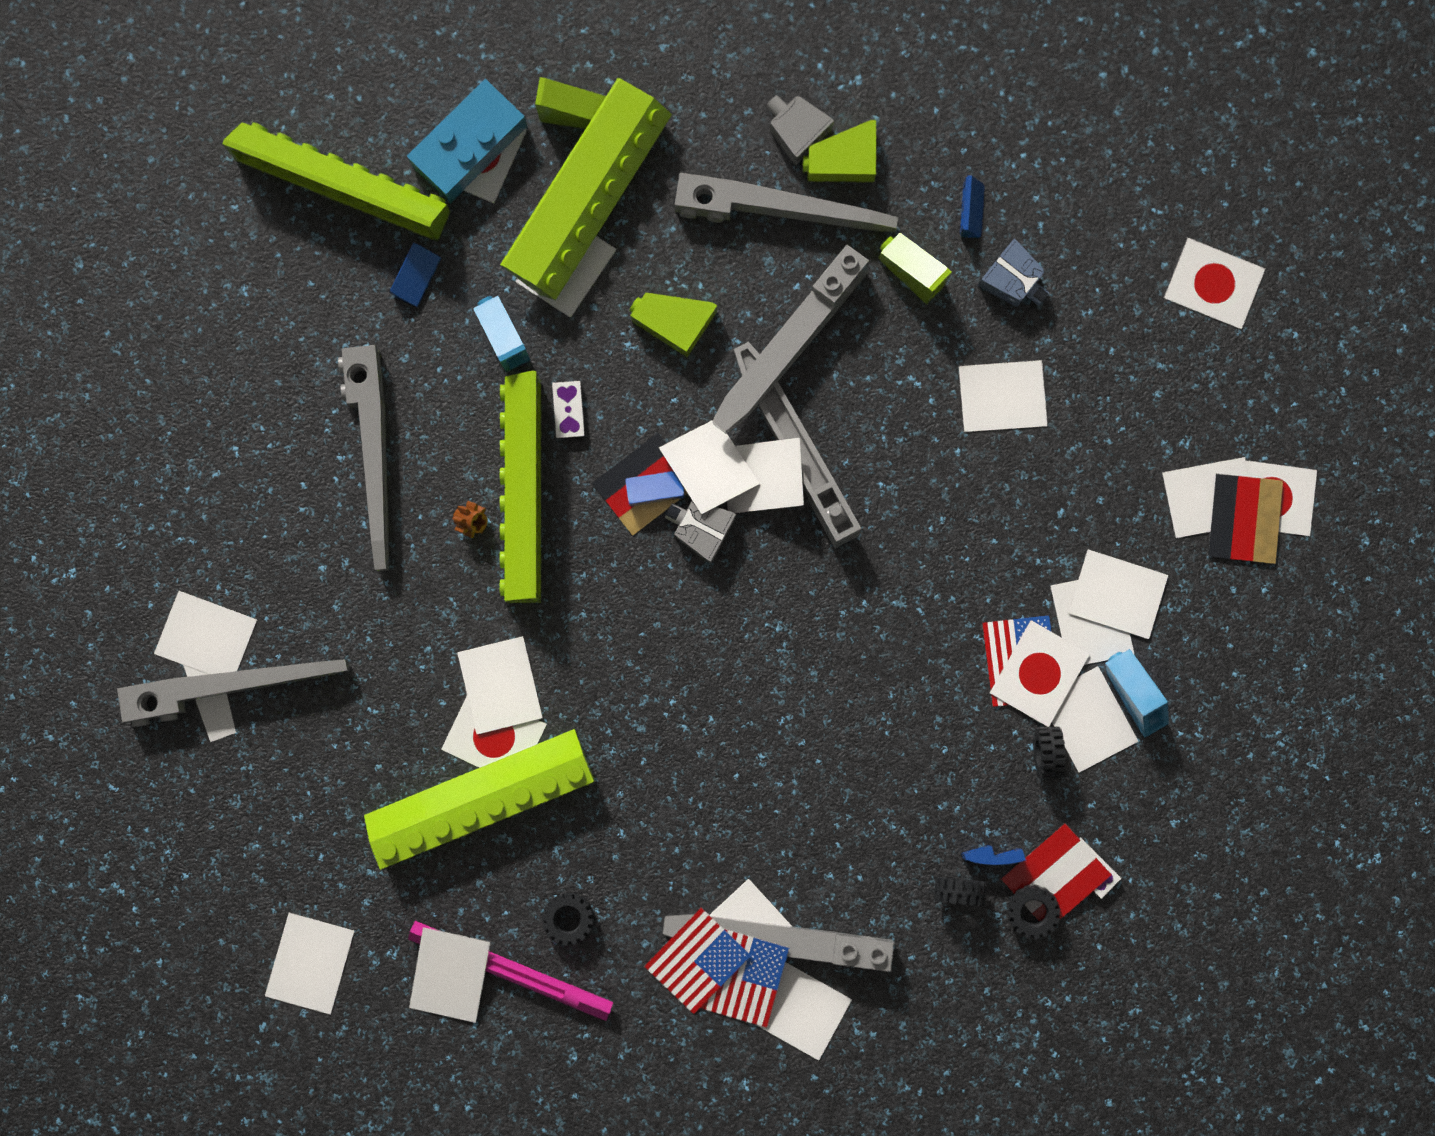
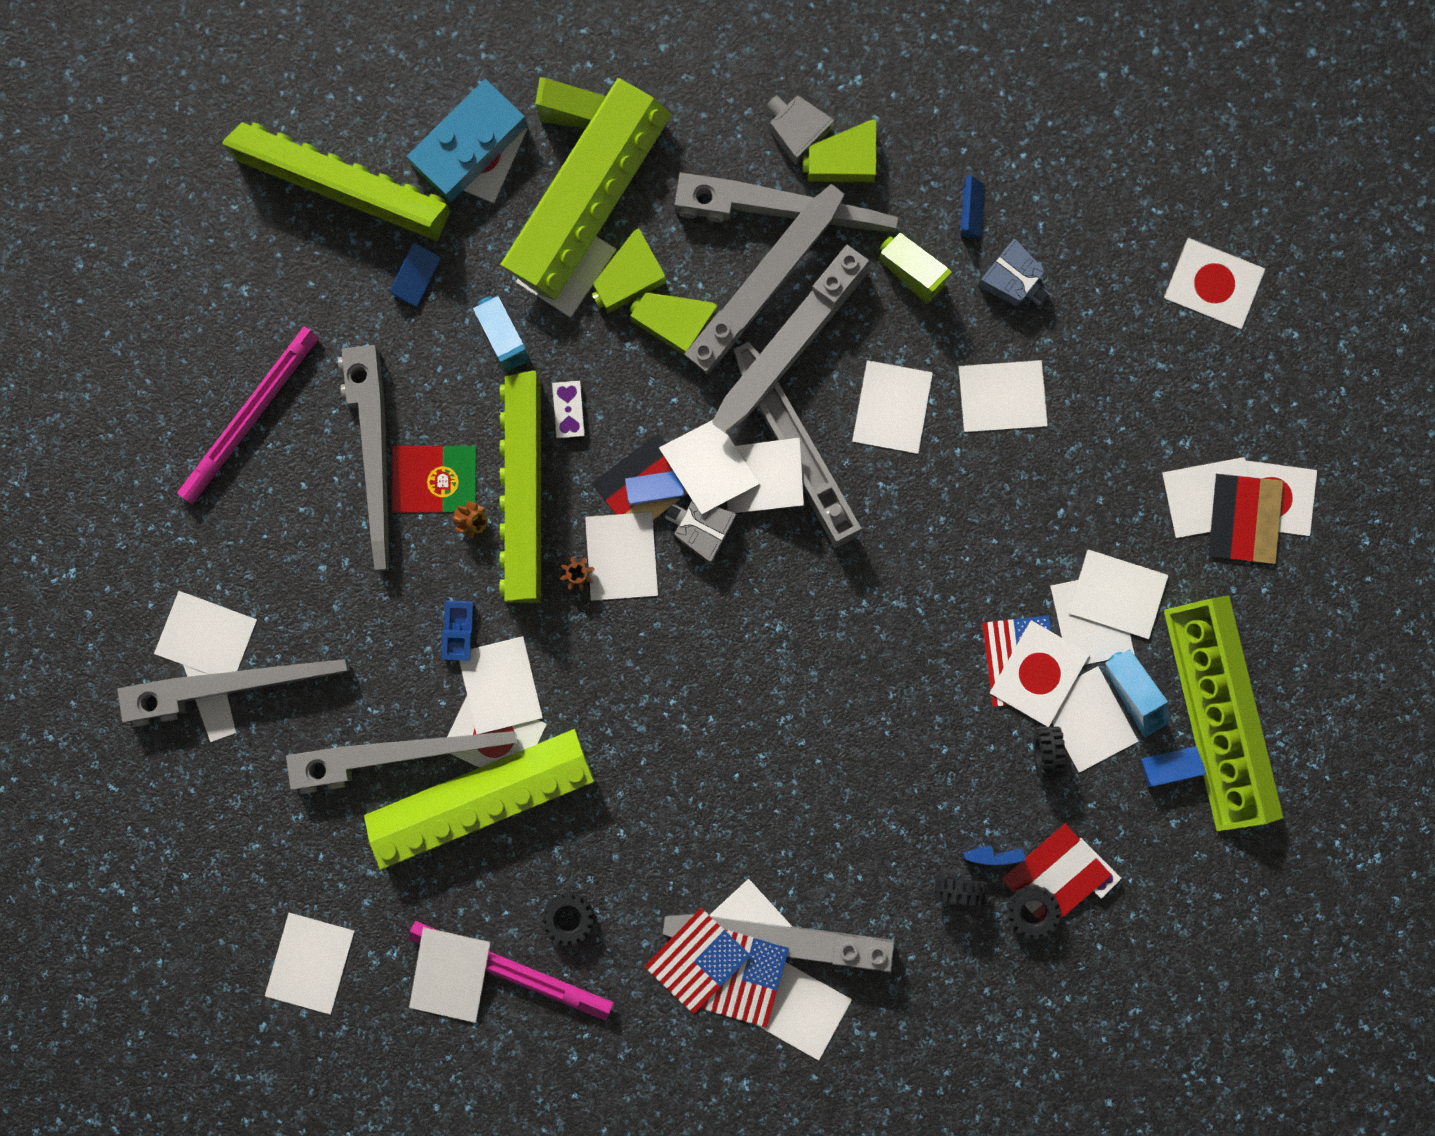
none -> dark pink piece [177,326,320,505]
none -> light grey piece [286,731,518,794]
none -> red sticker [392,446,476,512]
none -> blue slope [441,600,474,661]
none -> dark orange gear [560,557,595,592]
none -> white sticker [585,512,658,601]
none -> lime slope [592,228,666,313]
none -> light grey piece [685,184,844,375]
none -> white sticker [852,361,932,454]
none -> blue slope [1141,746,1206,787]
none -> lime slope [1164,595,1283,831]

